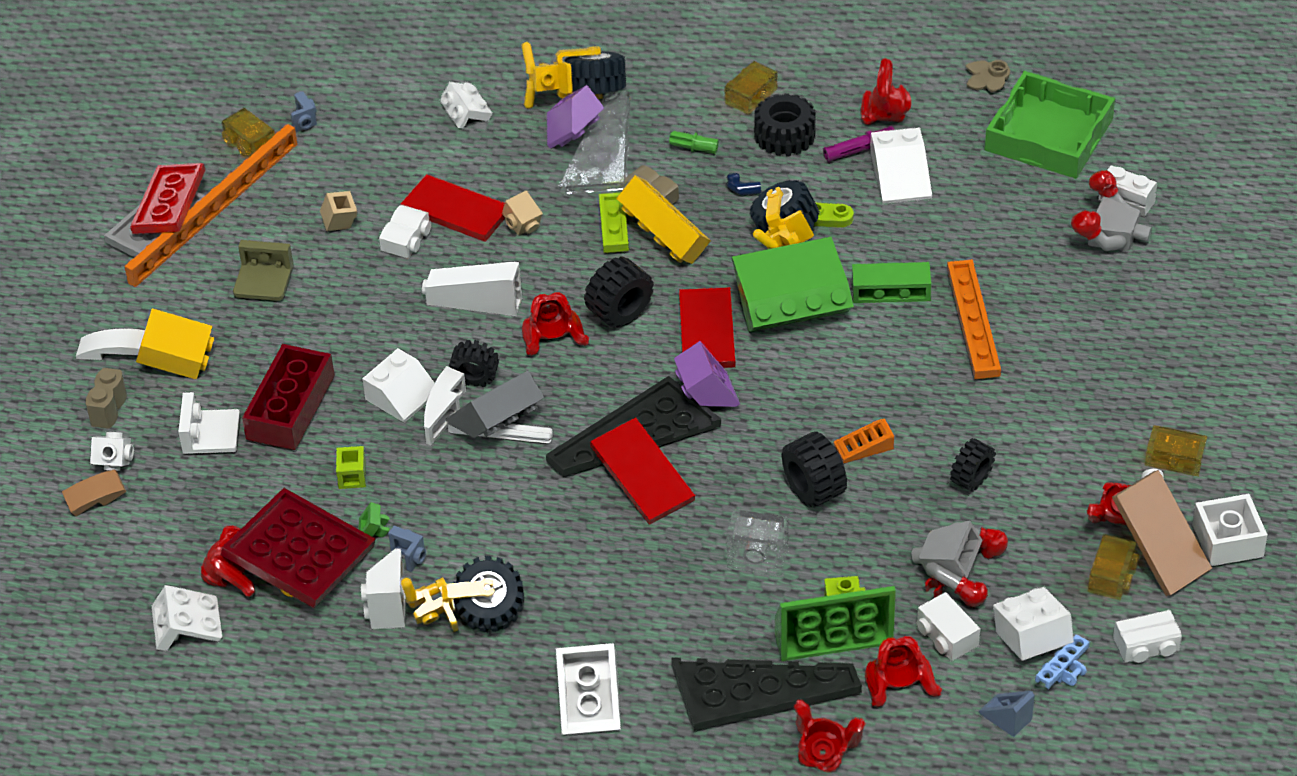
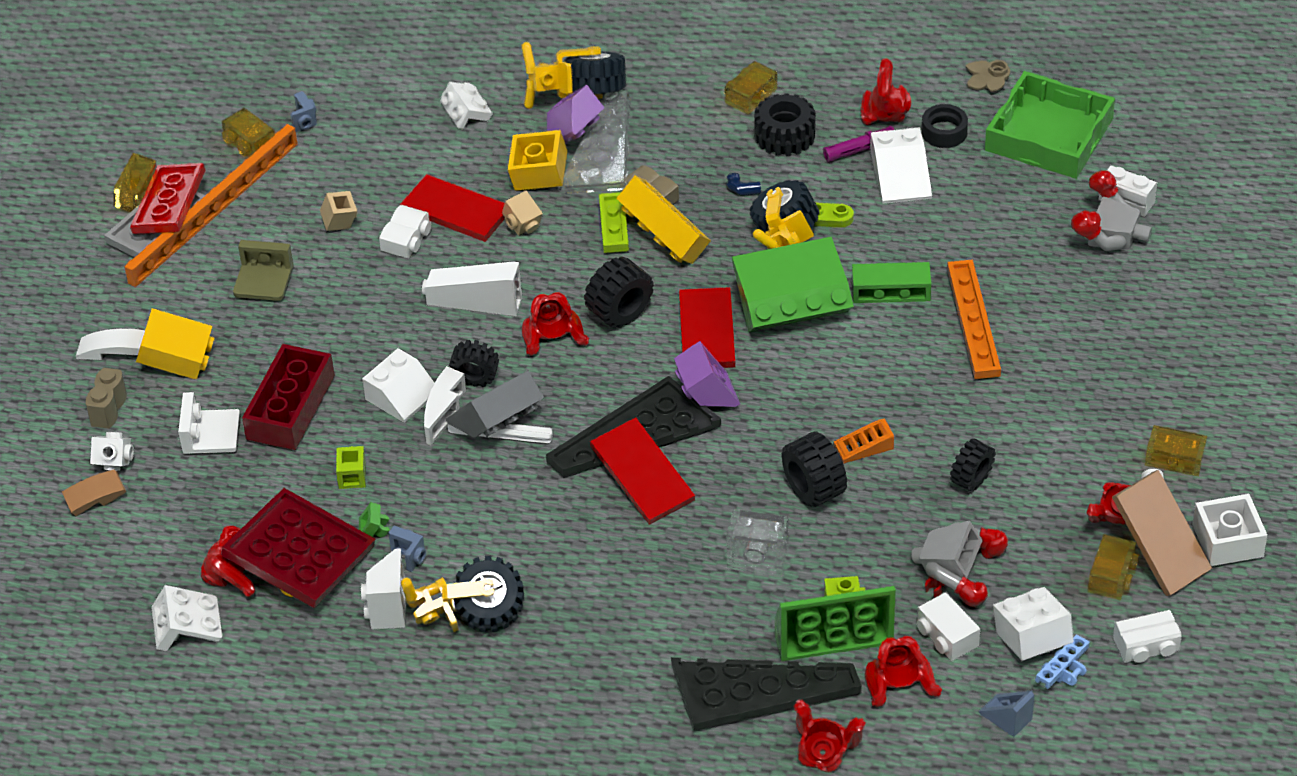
white slope [556,643,621,735] -> none
bright green axle [669,131,719,155] -> none
none -> clear yellow brick [113,153,156,212]
none -> yellow brick [508,130,567,191]
none -> black tyre [922,104,968,148]

